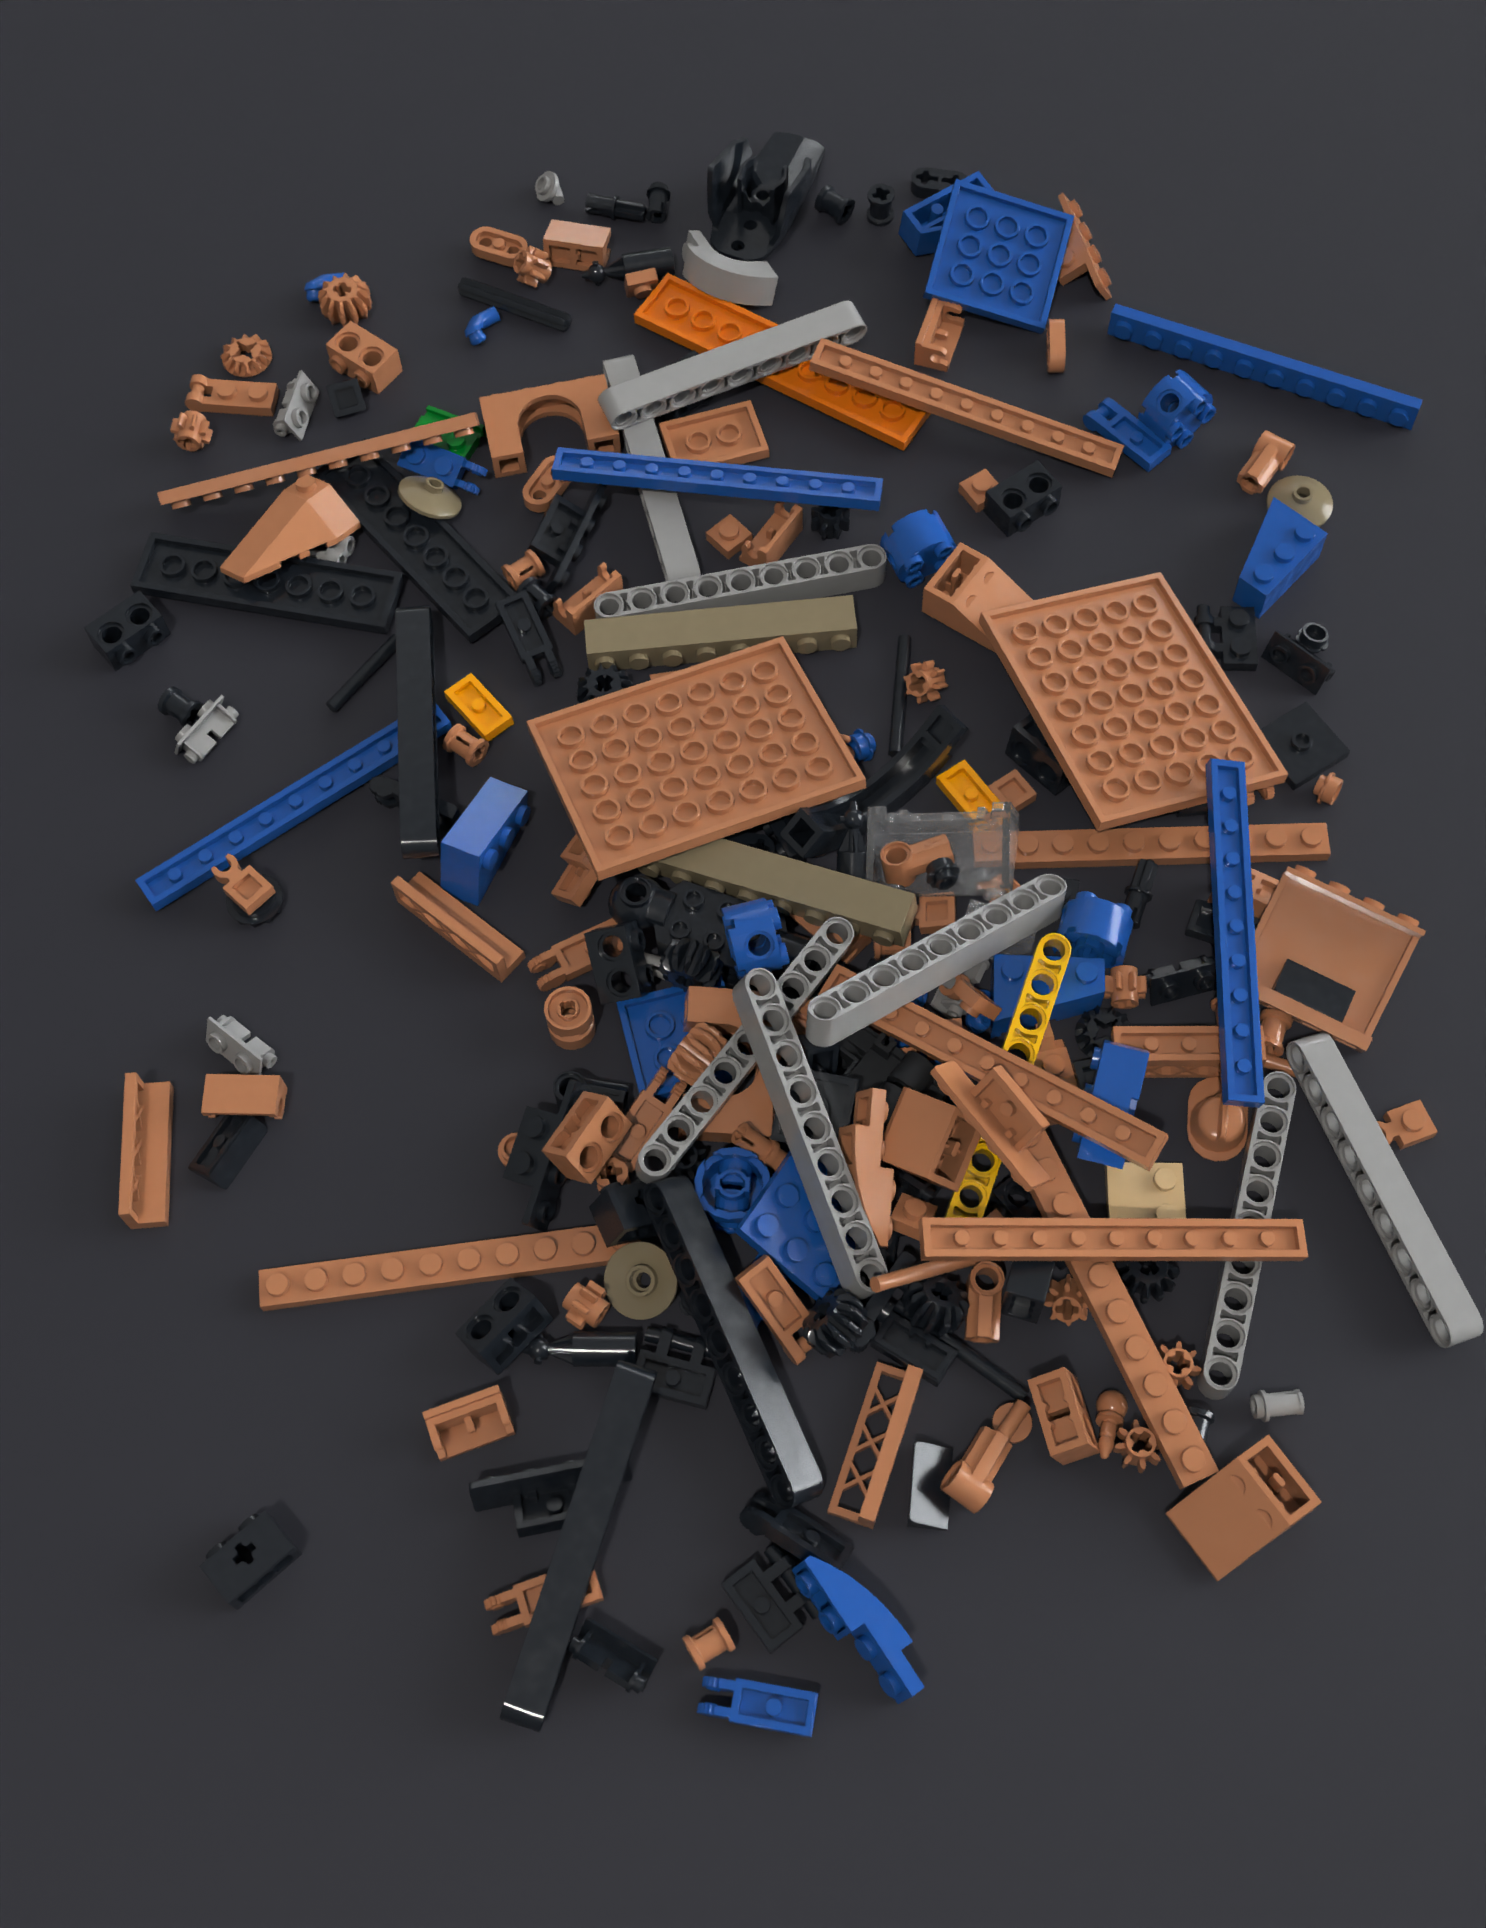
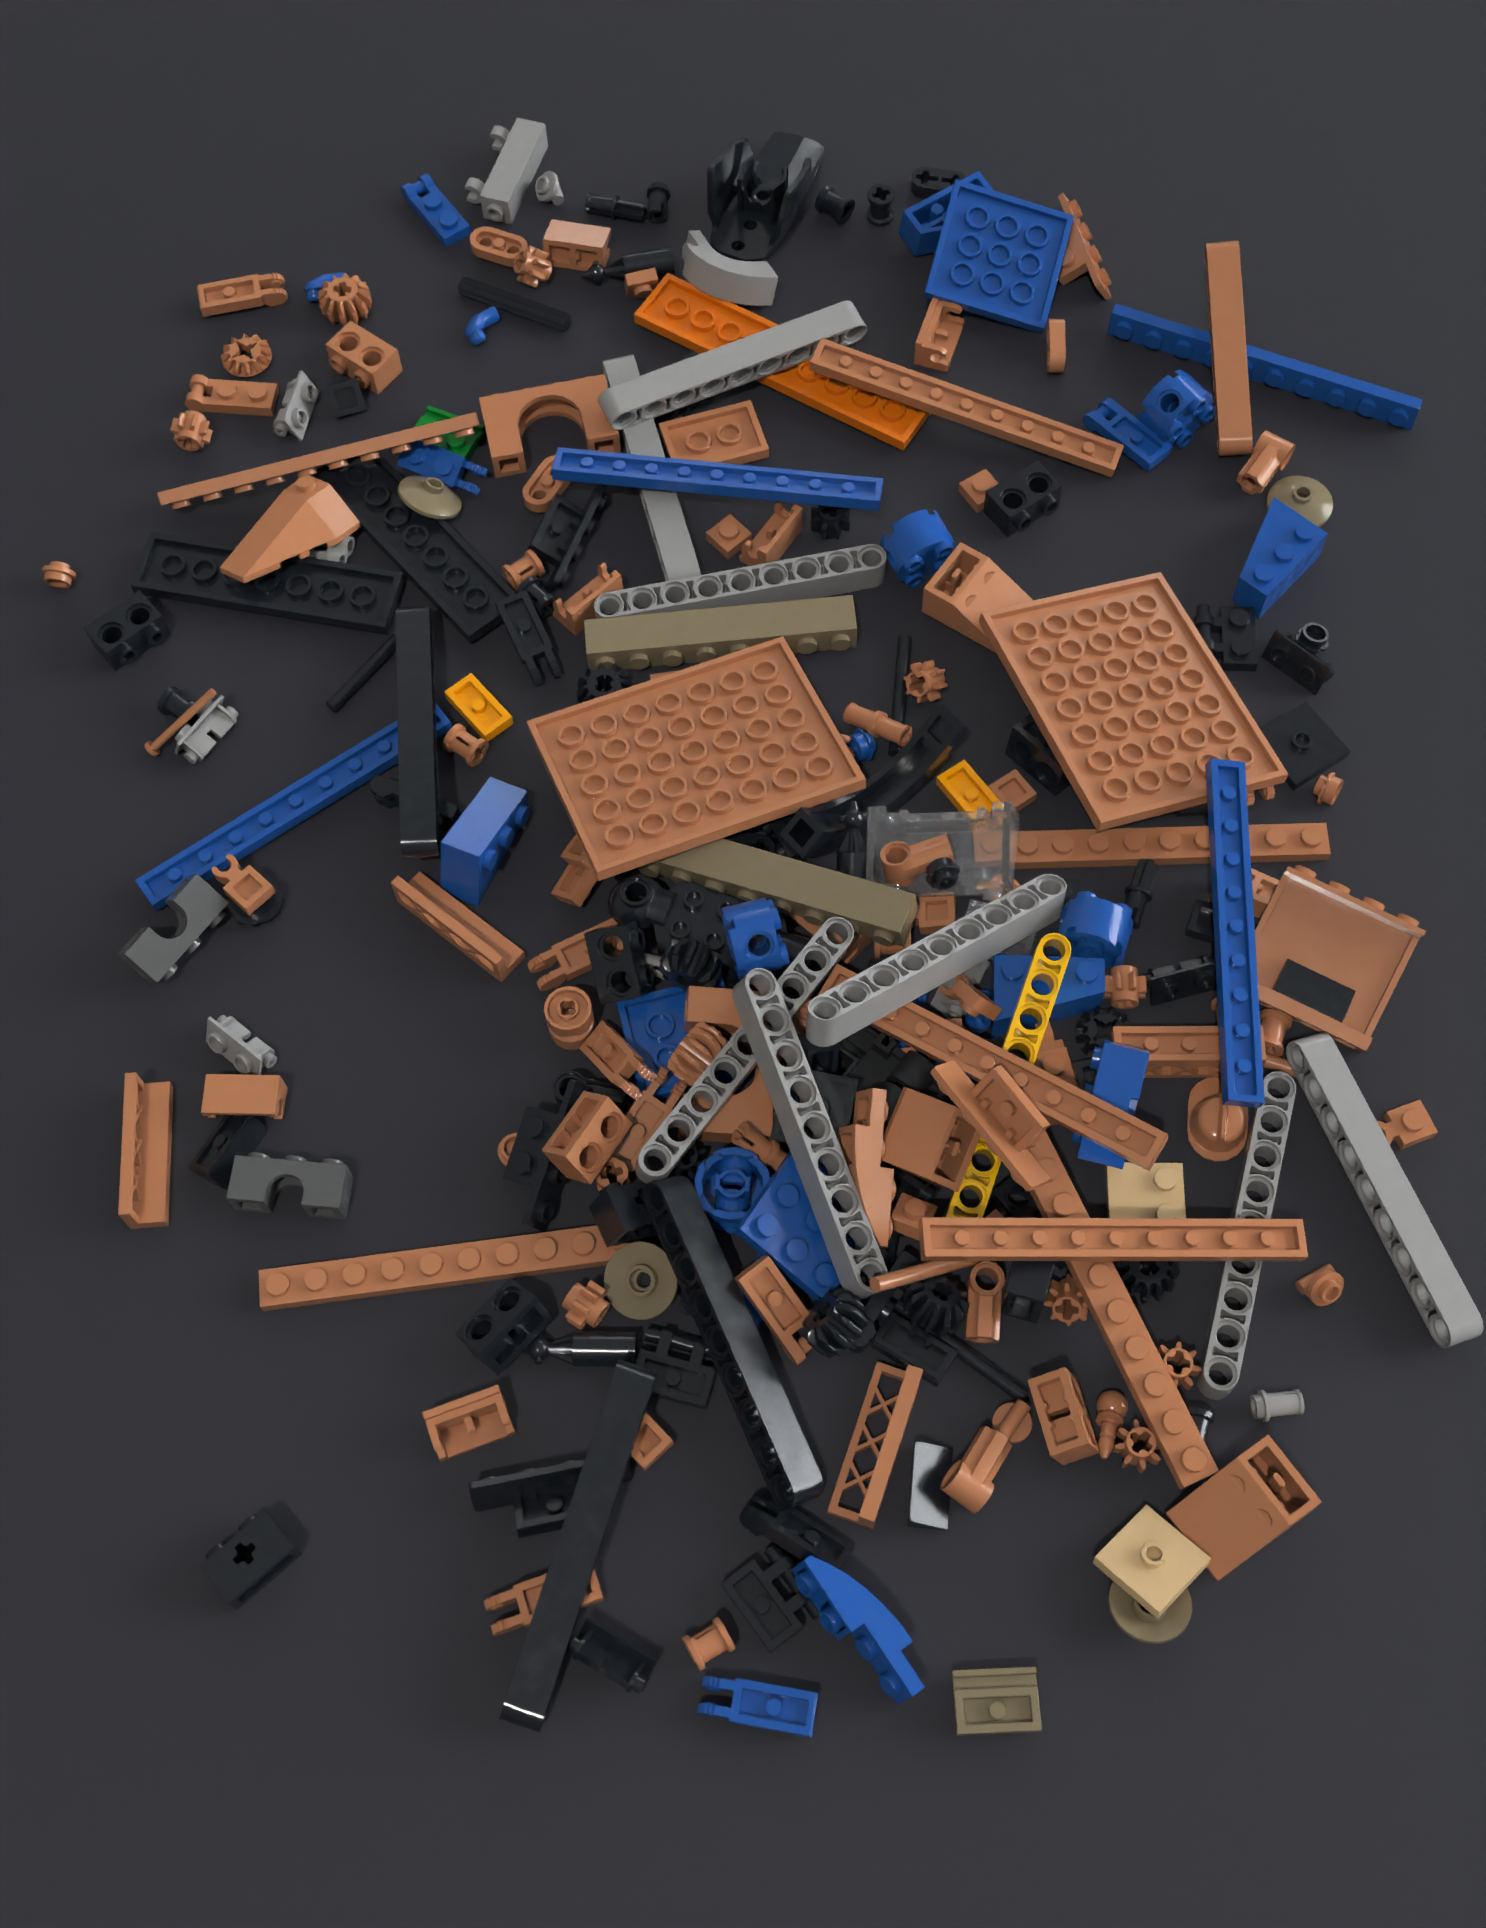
none -> nougat plate [41,561,76,588]
none -> dark grey arch [116,874,229,983]
none -> nougat piece [144,688,217,757]
none -> nougat hinge [197,272,288,317]
none -> dark grey arch [226,1152,354,1220]
none -> blue plate [400,173,471,248]
none -> light grey brick [465,118,548,224]
none -> nougat hinge [579,1020,658,1101]
none -> nougat plate [631,1413,674,1472]
none -> nougat pin [843,702,912,747]
none -> dark tan plate [951,1667,1042,1736]
none -> tan plate [1093,1504,1211,1619]
none -> dark tan dish [1108,1581,1192,1644]
none -> nougat beam [1205,240,1253,457]
none -> nougat plate [1295,1264,1344,1306]

